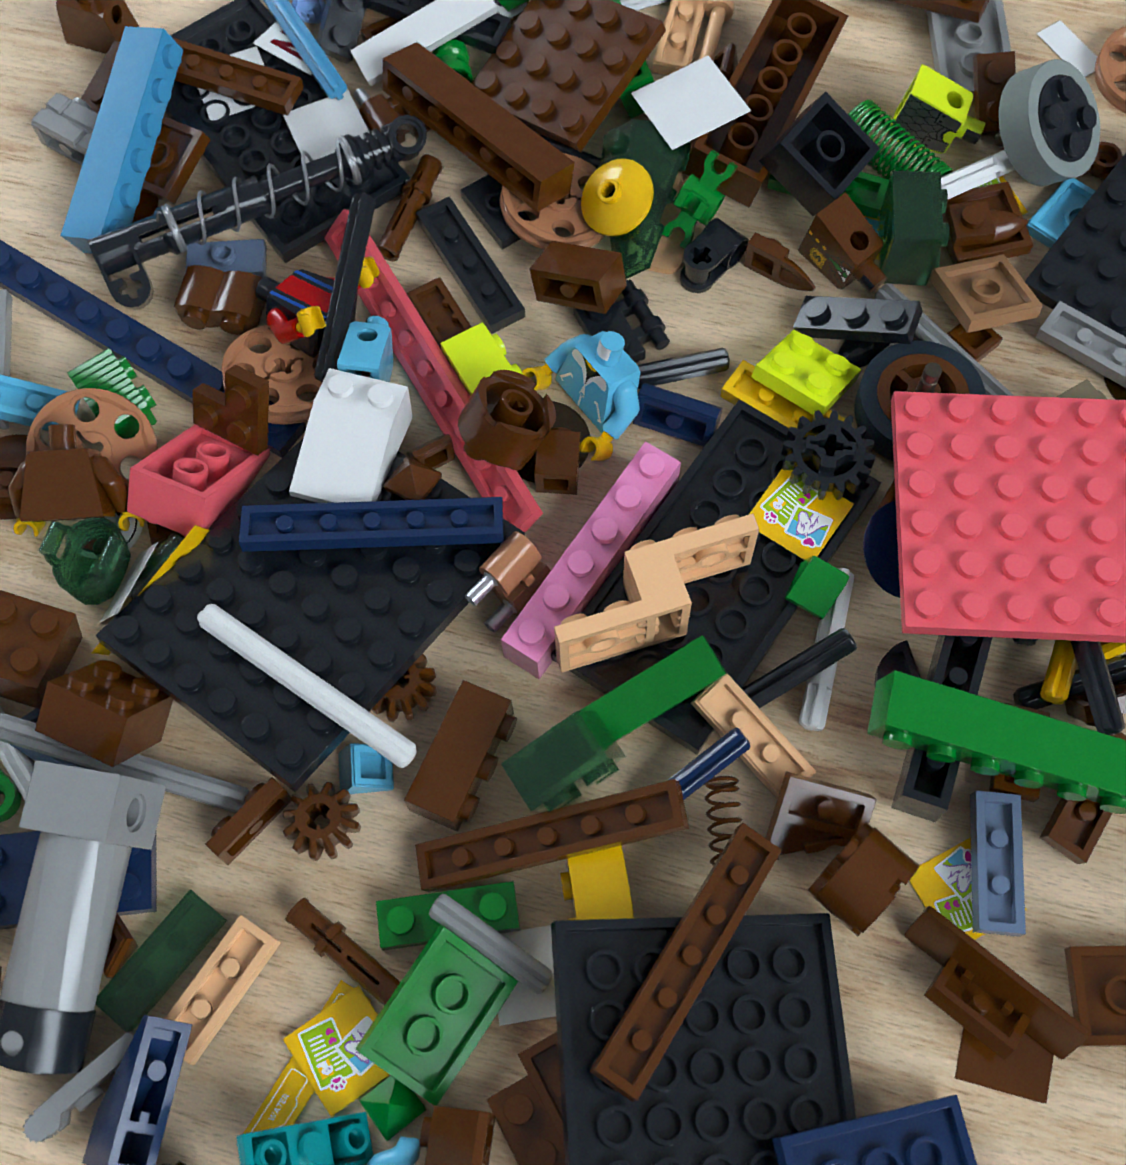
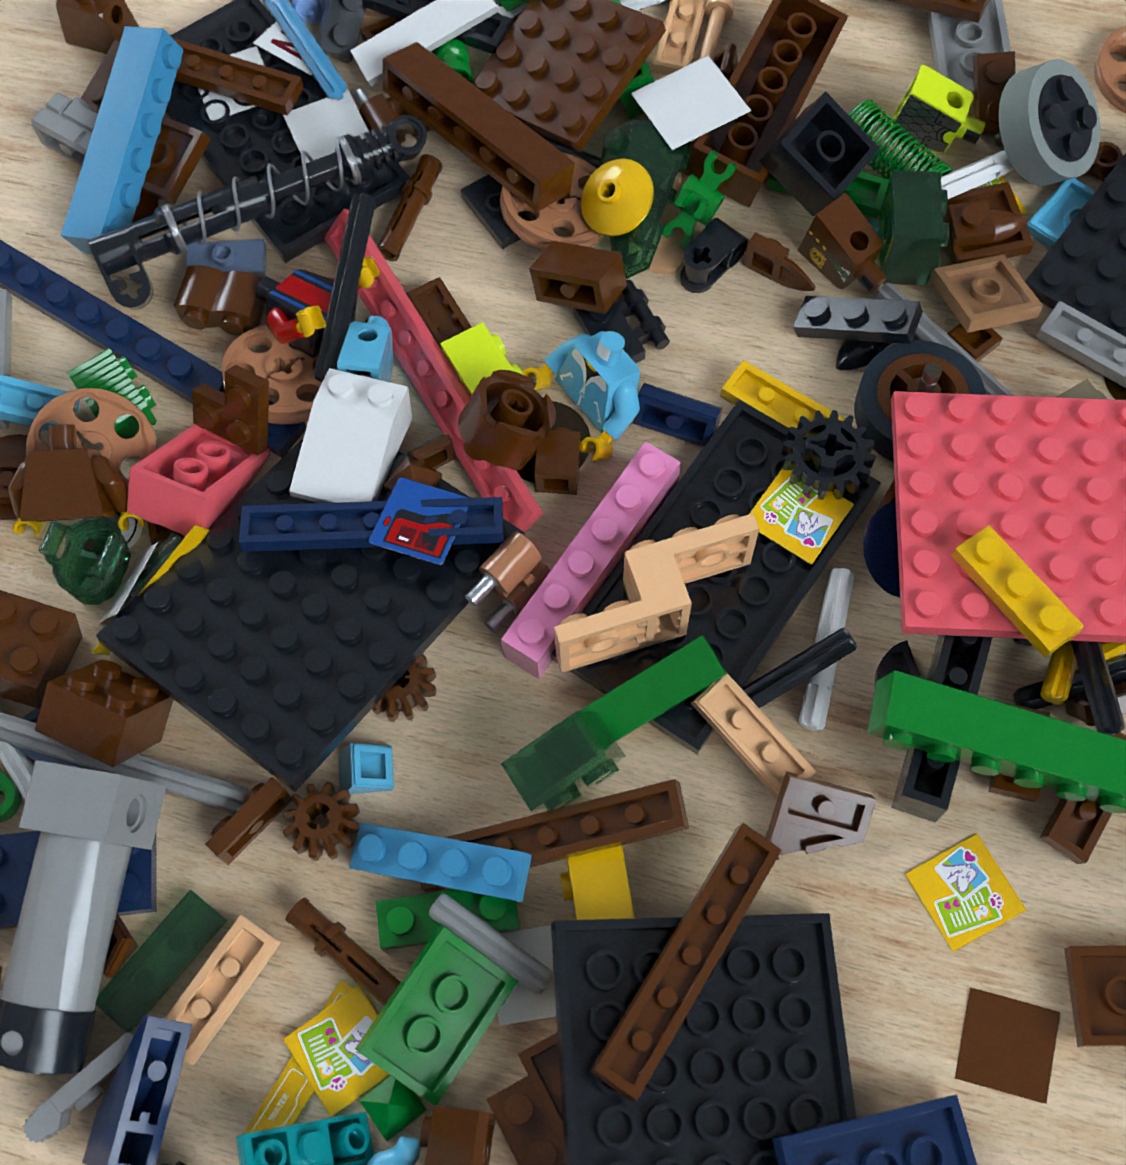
white axle [197,604,417,768] -> none
reddish brown brick [404,680,517,832] -> none
black plate [416,196,526,334] -> none
black axle [638,347,730,389] -> none
dark blue axle [667,728,751,800] -> none
reddish brown piece [704,776,743,866] -> none
neon yellow plate [751,329,862,416] -> none
green slope [784,556,850,620] -> none
reddish brown brick [807,822,920,937] -> none
reddish brown bracket [905,906,1090,1060] -> none
sand blue plate [970,791,1026,937] -> none
white sticker [1037,20,1097,77] -> none
none -> dark azure plate [349,823,532,902]
none -> sticker [369,478,468,565]
none -> yellow plate [951,525,1084,658]

